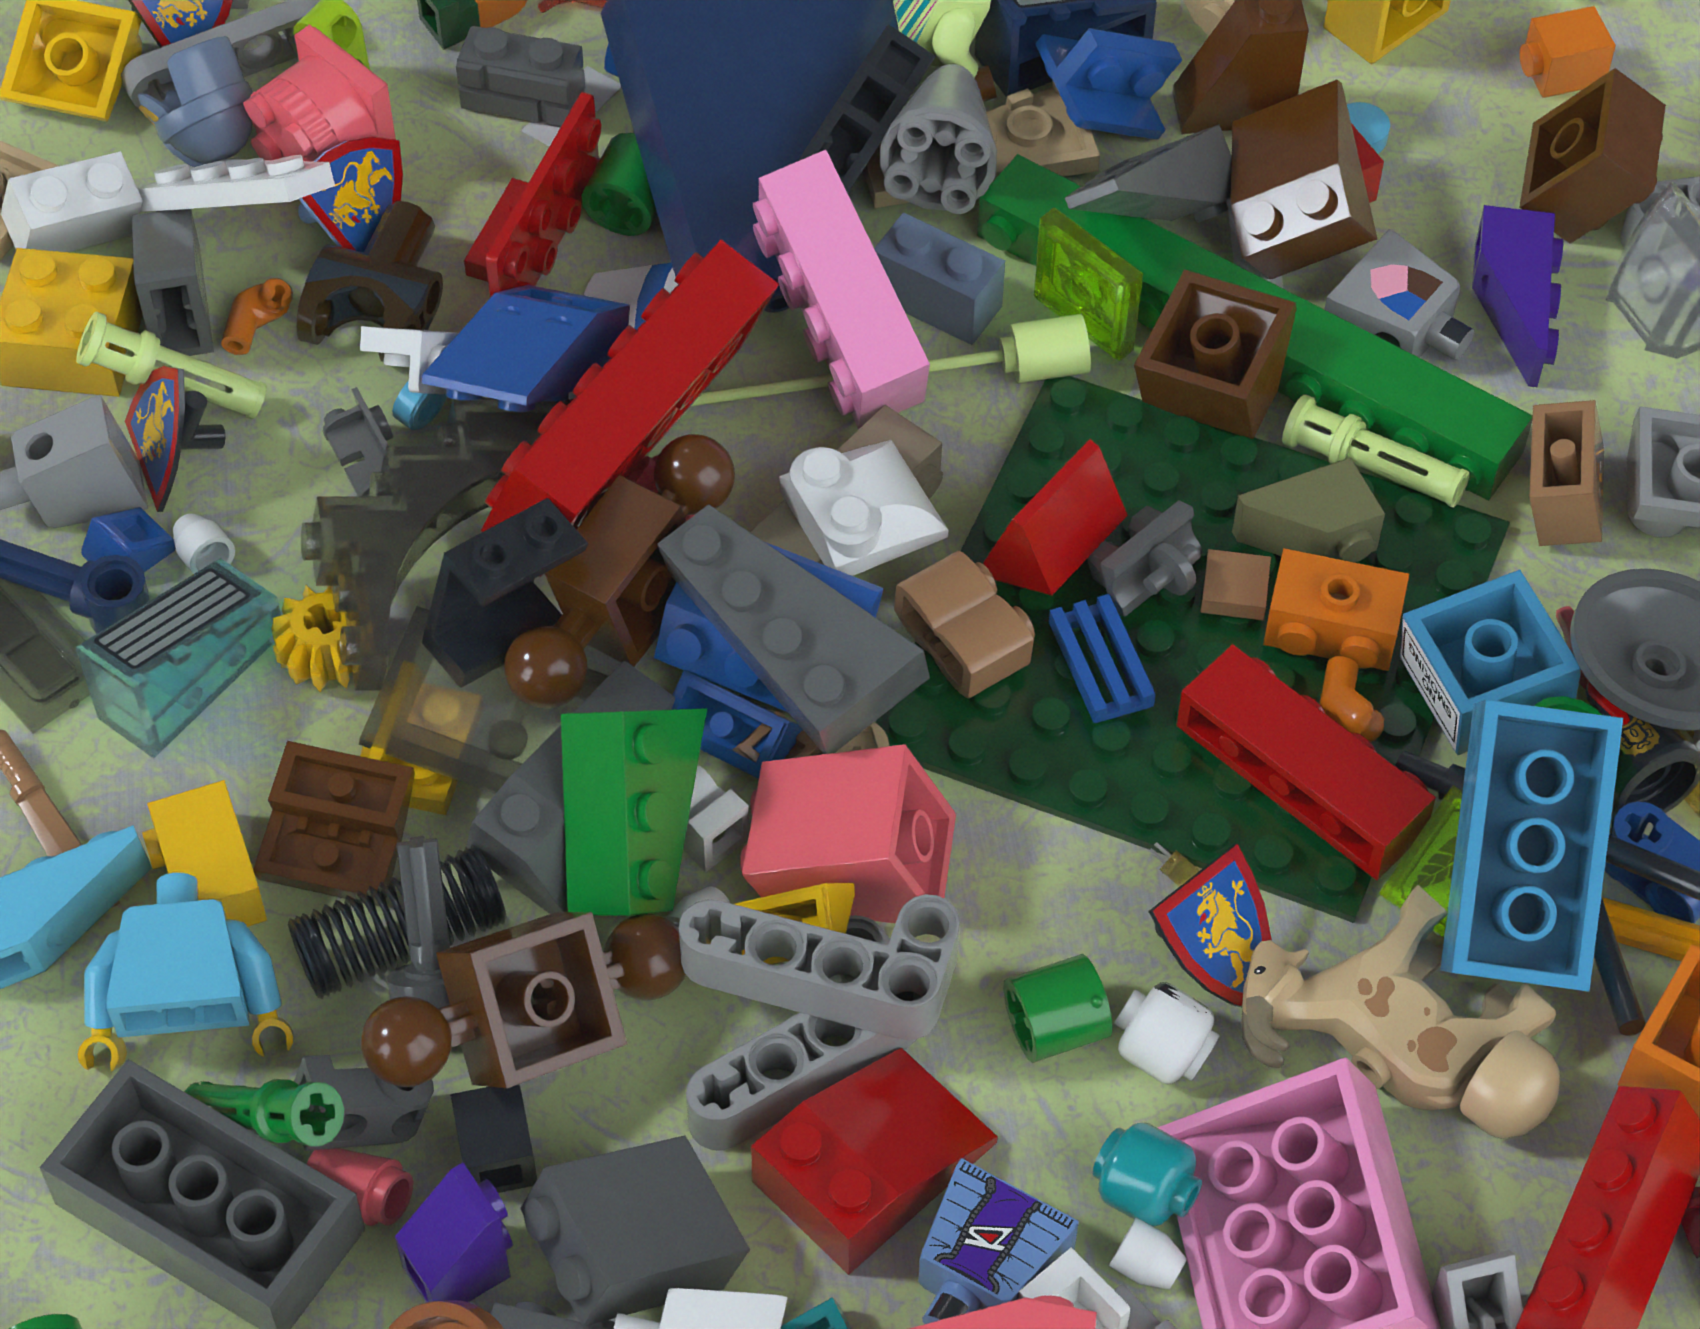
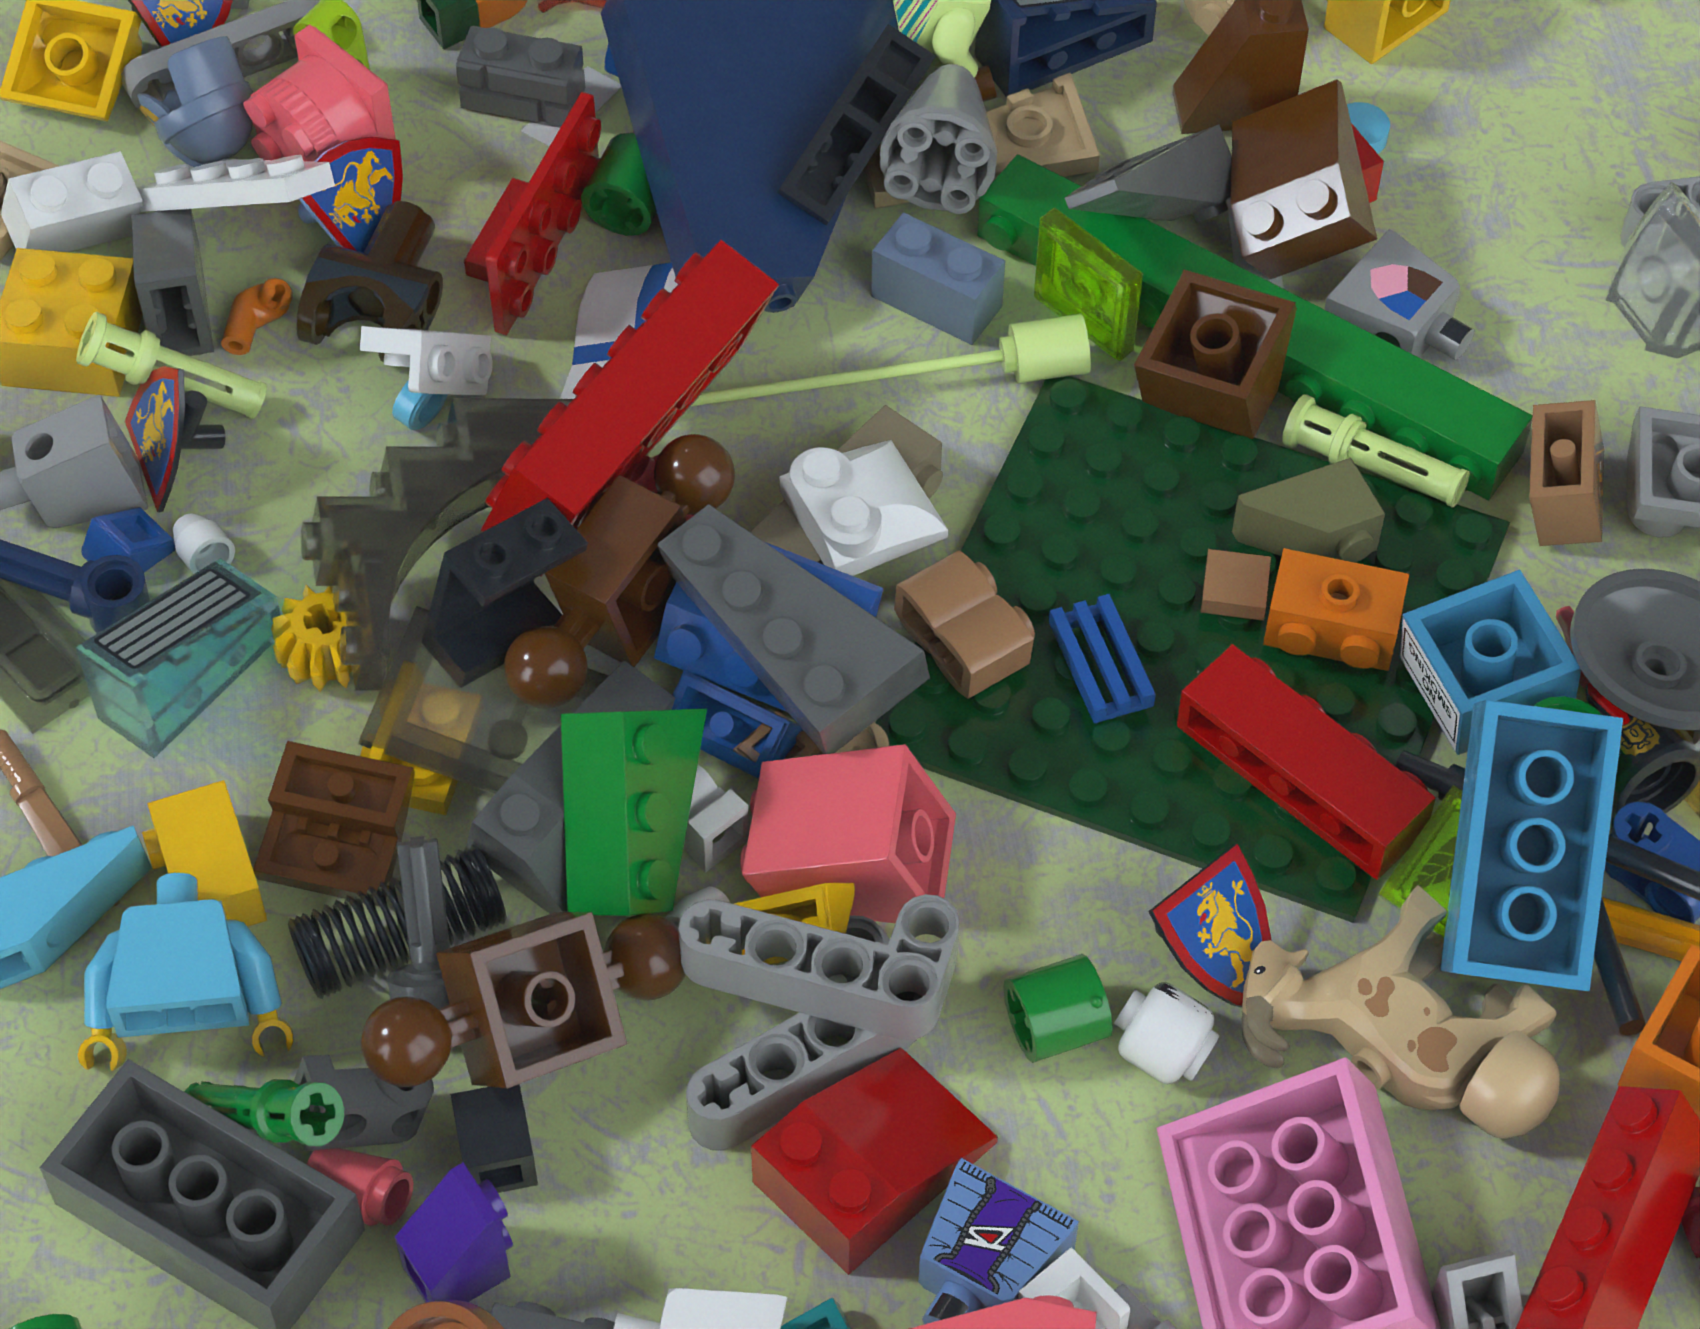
dark grey hinge [323,387,417,513] -> none
blue slope [422,285,630,412] -> none
dark grey brick [520,1135,750,1327] -> none
bright pink brick [753,150,930,430] -> none
red slope [983,439,1128,595] -> none
blue bracket [1035,28,1182,140] -> none
dark grey hips [1087,500,1203,617] -> none
teal head [1092,1122,1202,1227] -> none
white hose [1109,1217,1187,1289] -> none
clear yellow piece [1149,842,1200,887] -> none
orange arm [1320,656,1384,742] -> none
dark purple slope [1472,205,1564,387] -> none
reddish brown brick [1519,68,1666,244] -> none
orange brick [1520,6,1616,98] -> none

